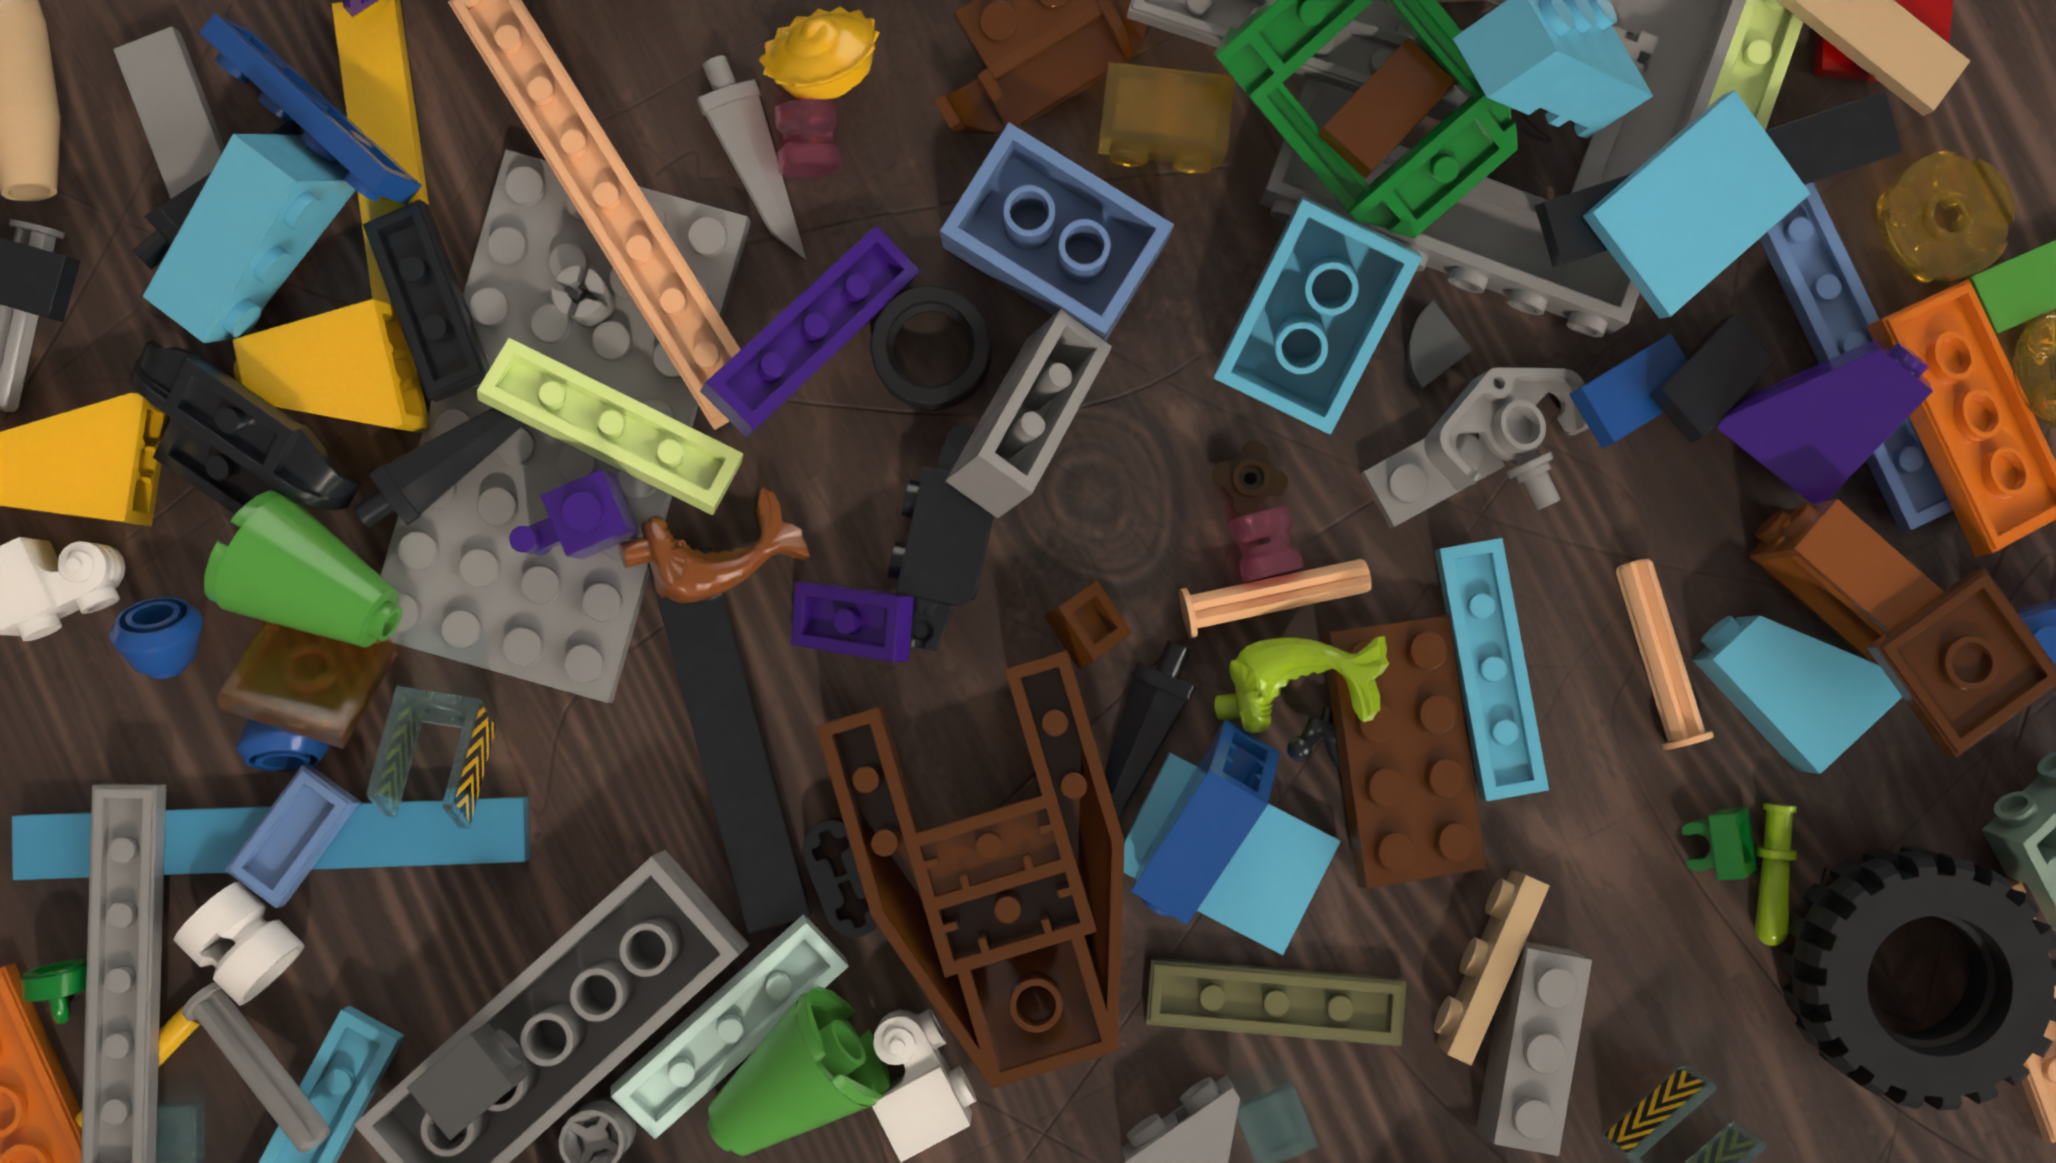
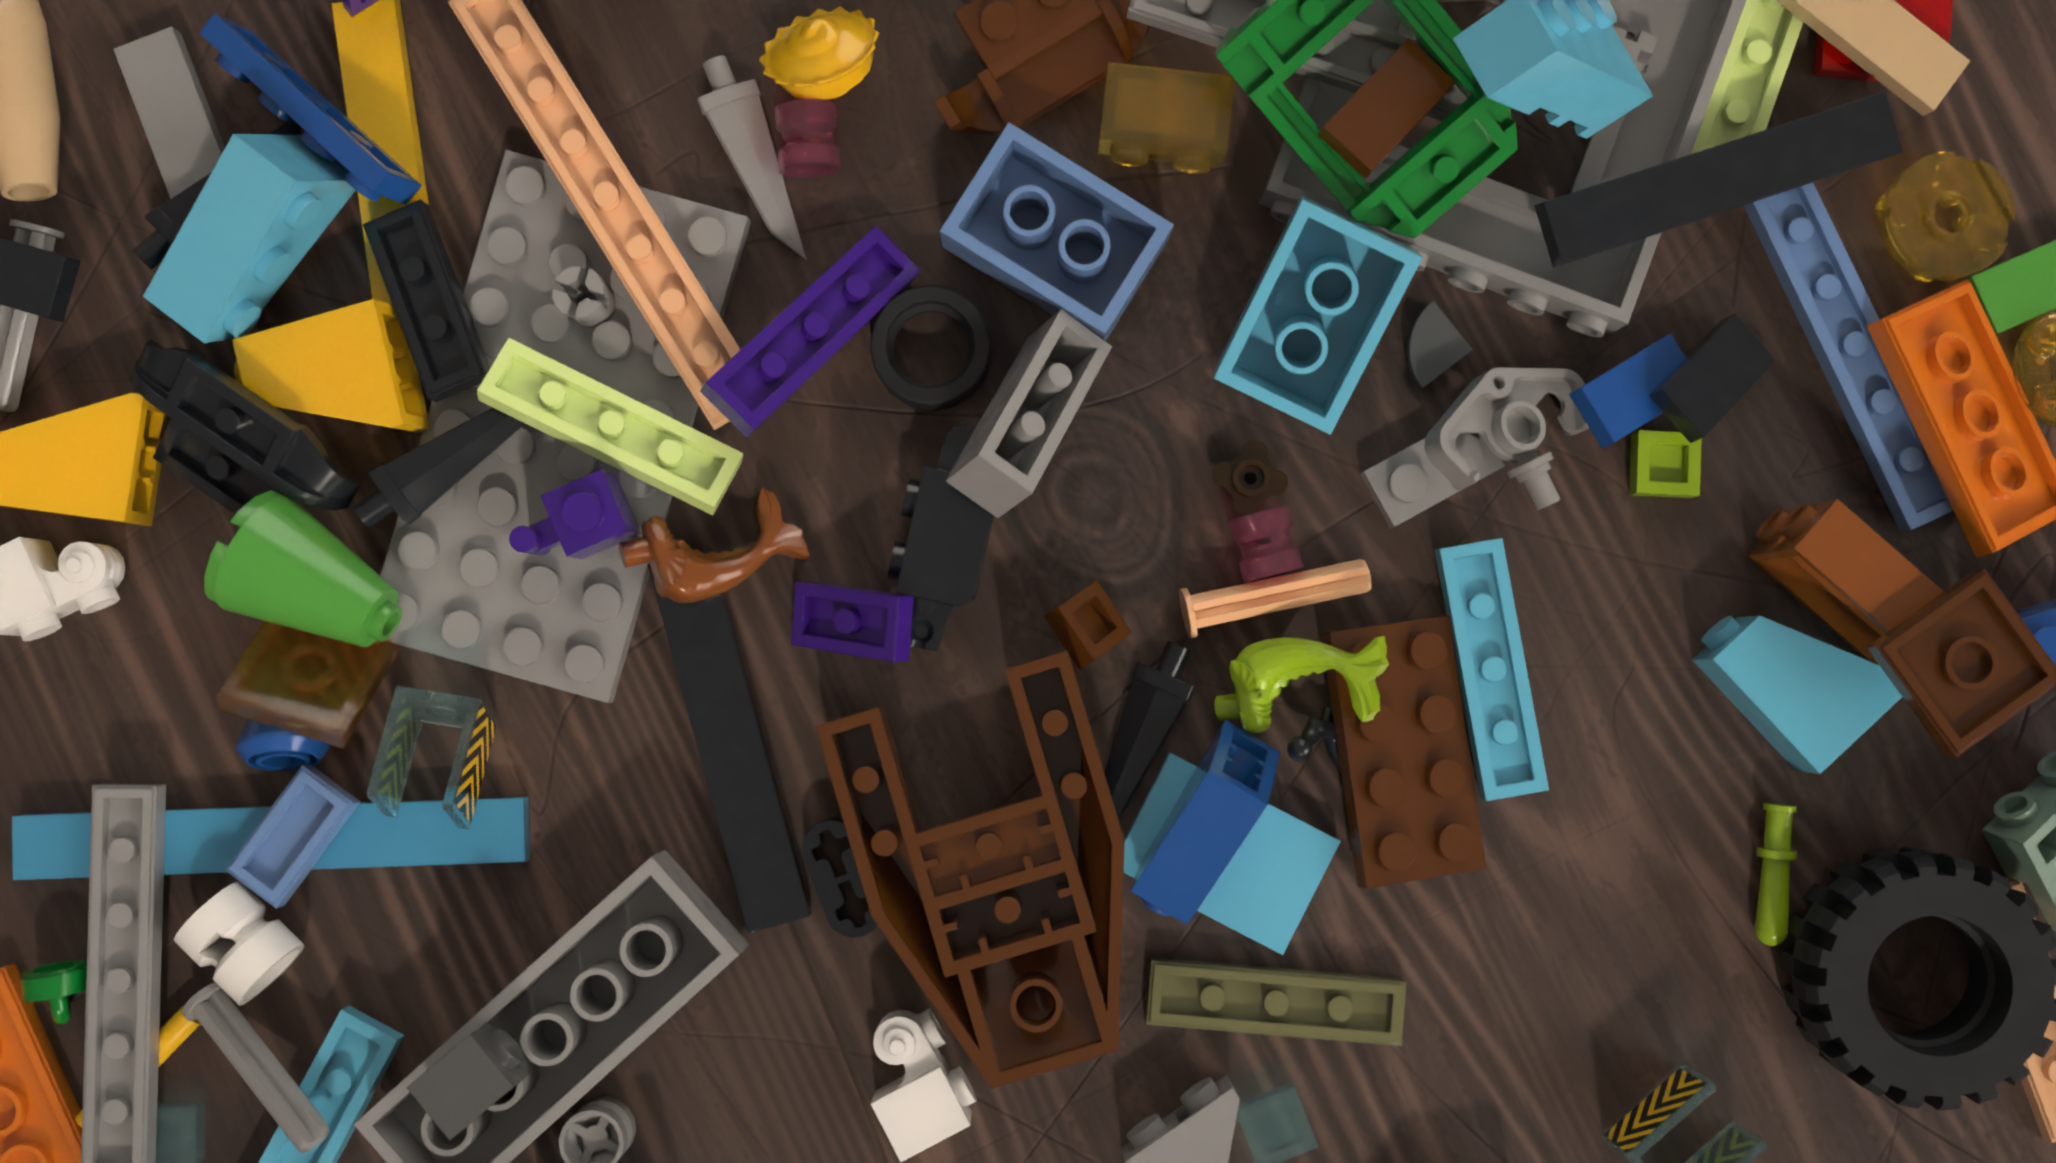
blue cone [109,597,203,679] -> none
light aqua plate [610,914,849,1139] -> none
bright green cone [707,986,891,1156] -> none
tan plate [1434,869,1550,1066] -> none
light grey brick [1476,941,1592,1156] -> none
medium azure tile [1583,90,1811,319] -> none
light nougat axle [1616,559,1714,750] -> none
green tile [1682,806,1757,881] -> none
dark purple slope [1716,339,1933,504] -> none
none -> lime tile [1629,430,1702,498]

